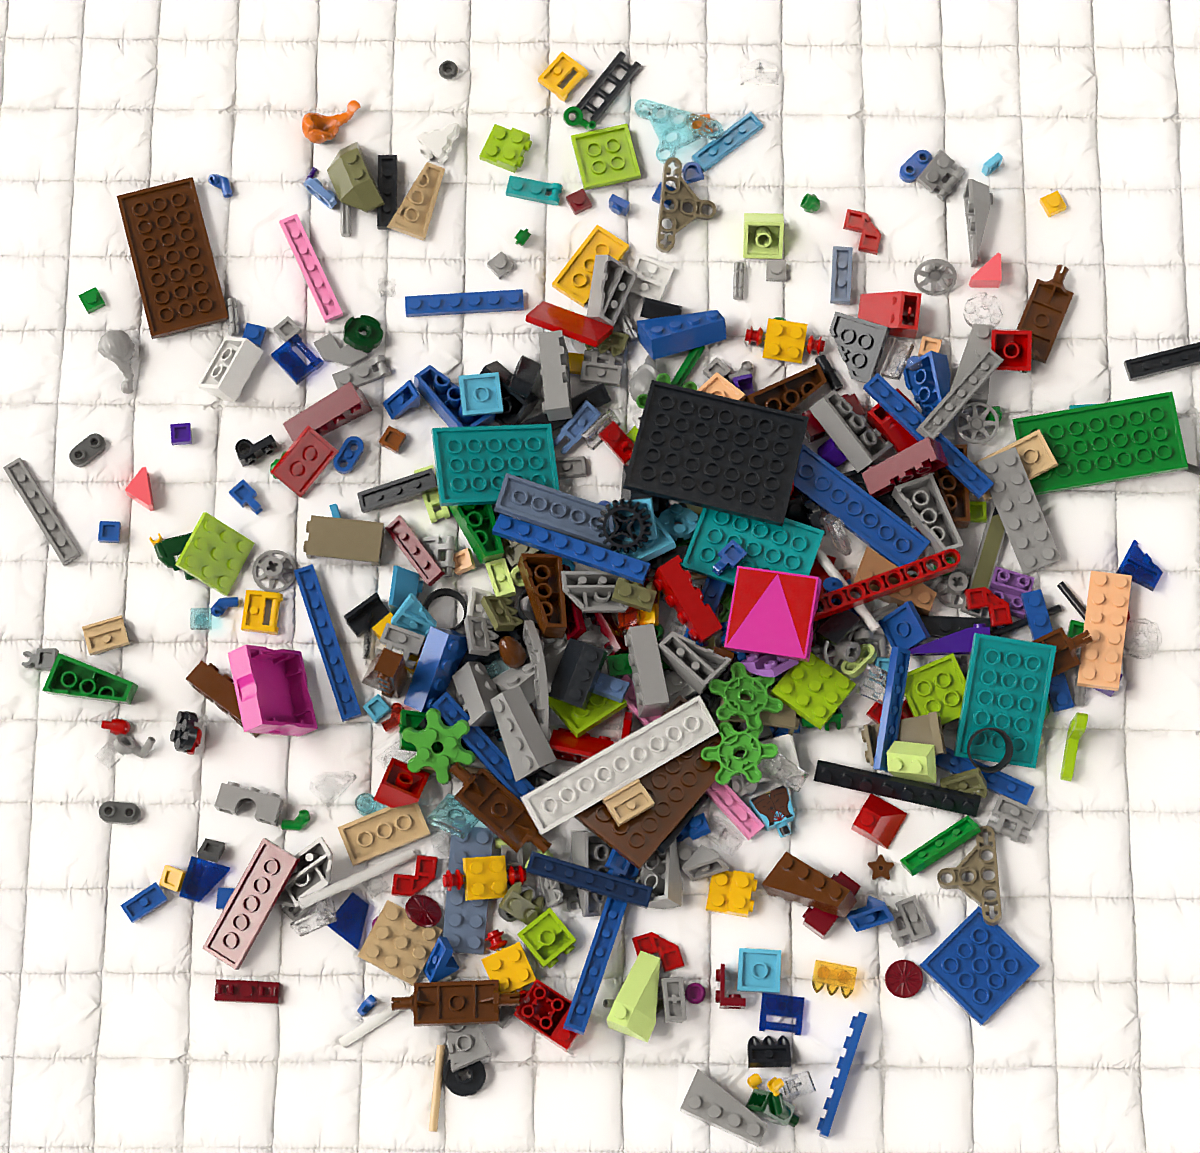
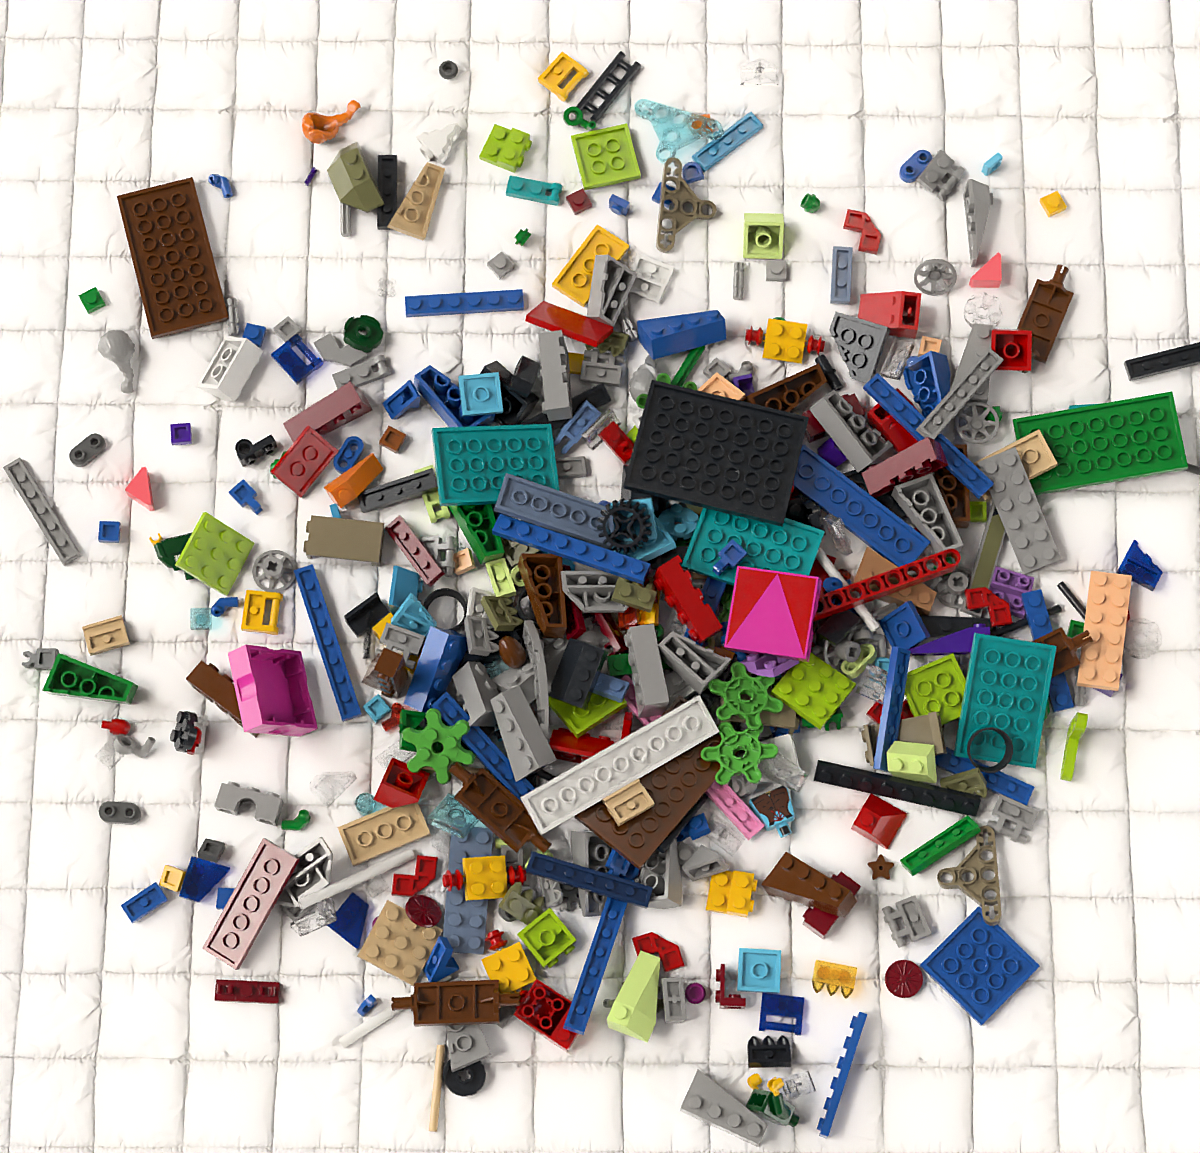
bright pink plate [279,214,343,323] -> none
medium blue plate [303,177,337,209] -> none
black panel [640,297,683,319] -> none
blue slope [847,896,894,932] -> none
none -> orange slope [324,453,384,508]

